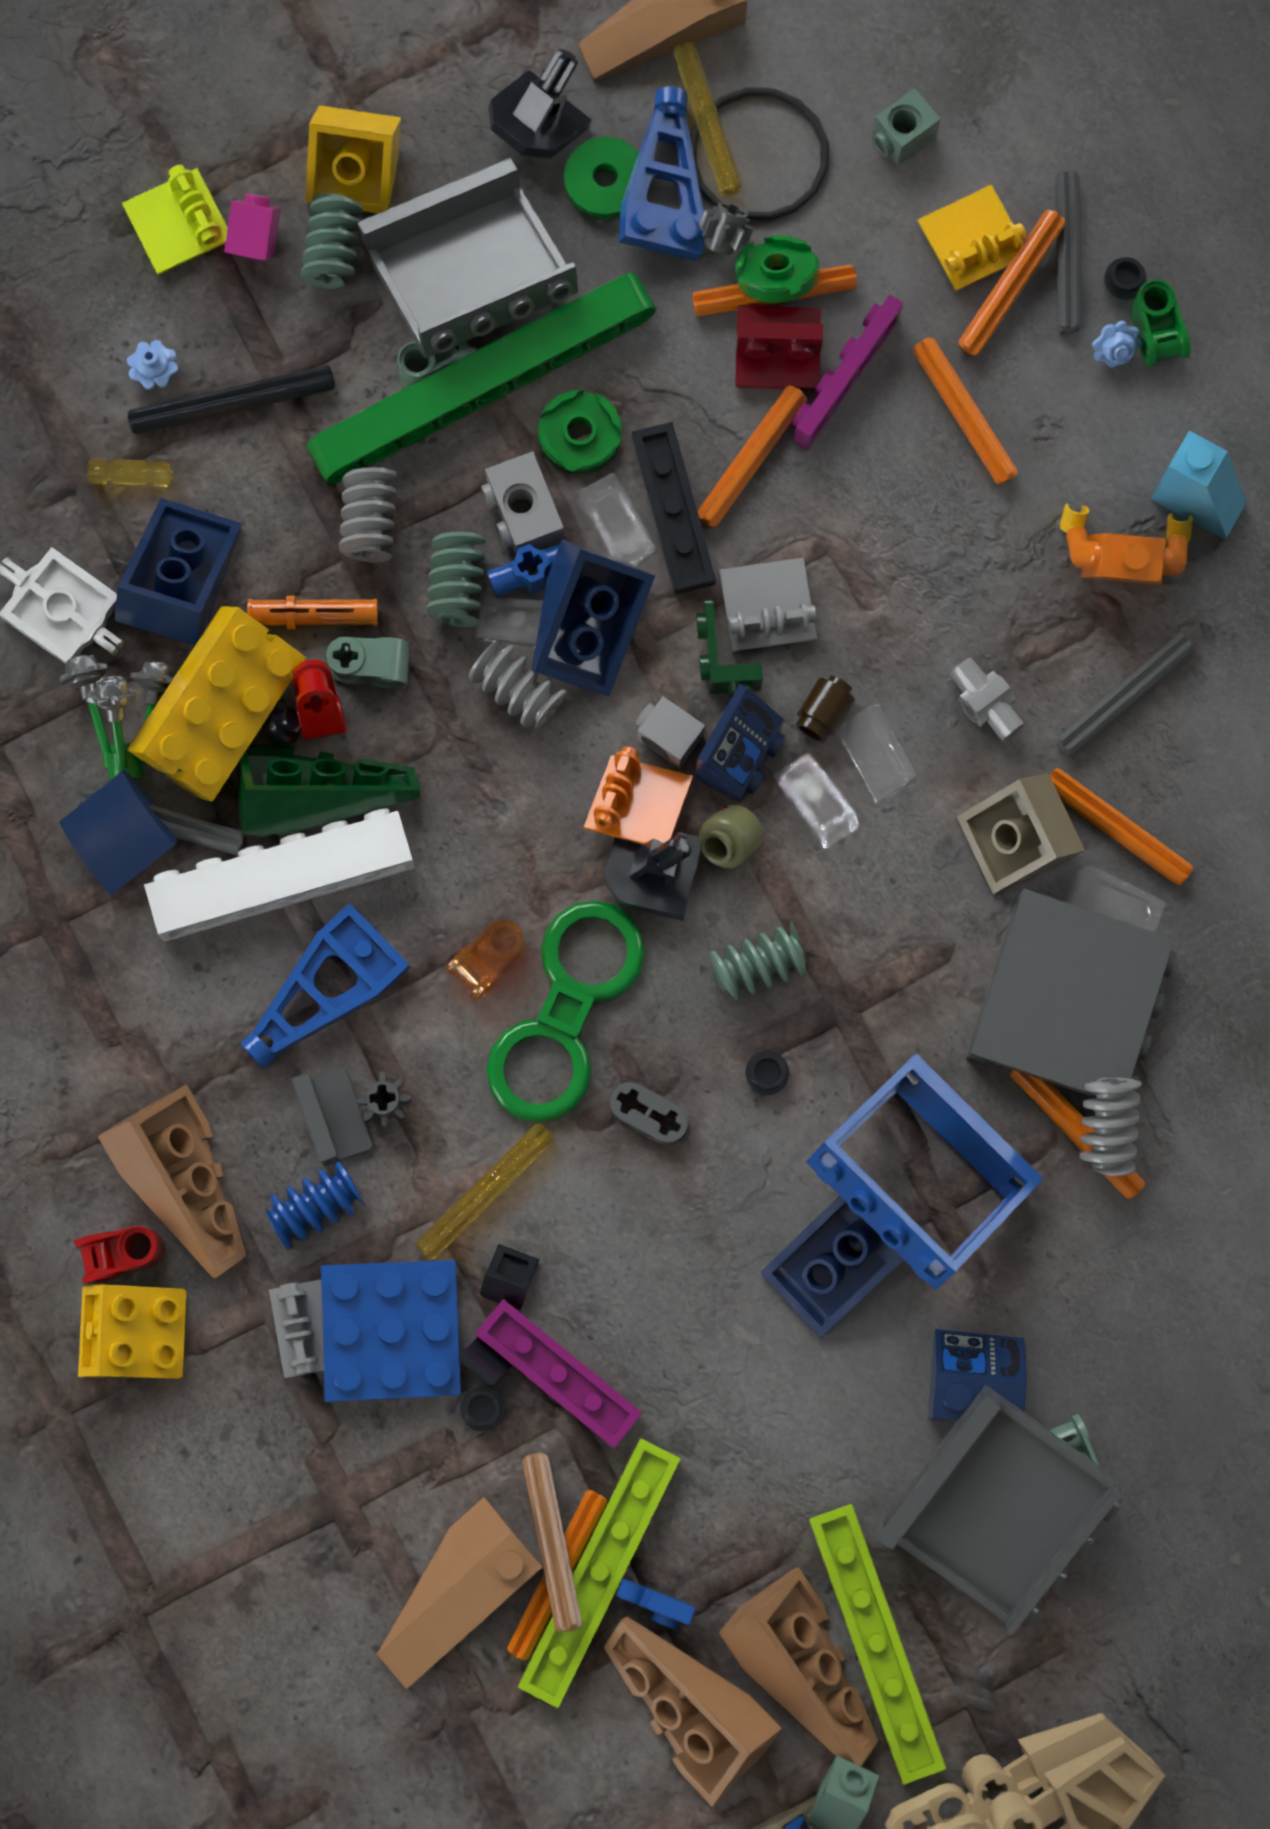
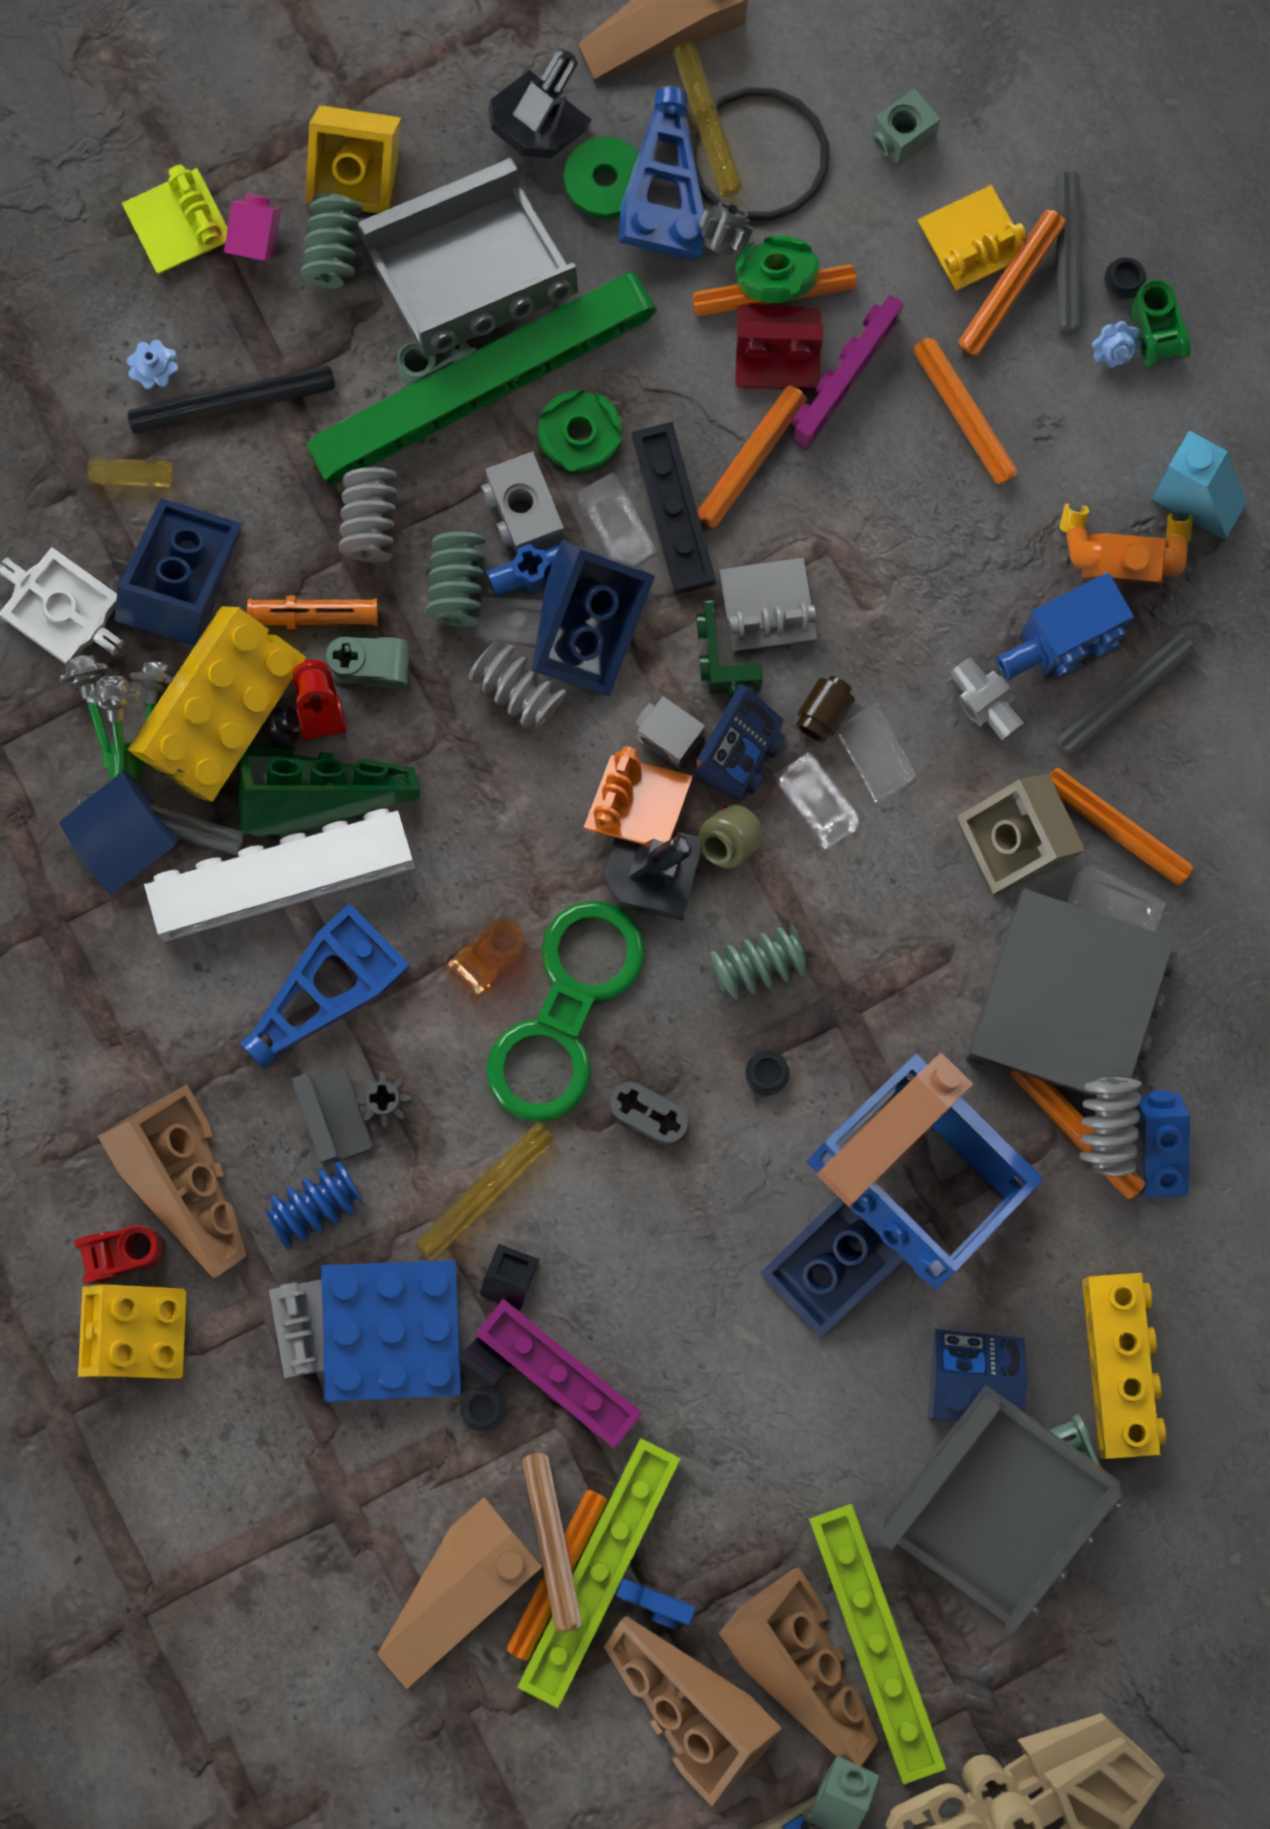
none -> nougat slope [816,1053,973,1207]
none -> blue brick [996,572,1134,681]
none -> yellow brick [1082,1273,1166,1459]
none -> blue bracket [1135,1090,1190,1198]

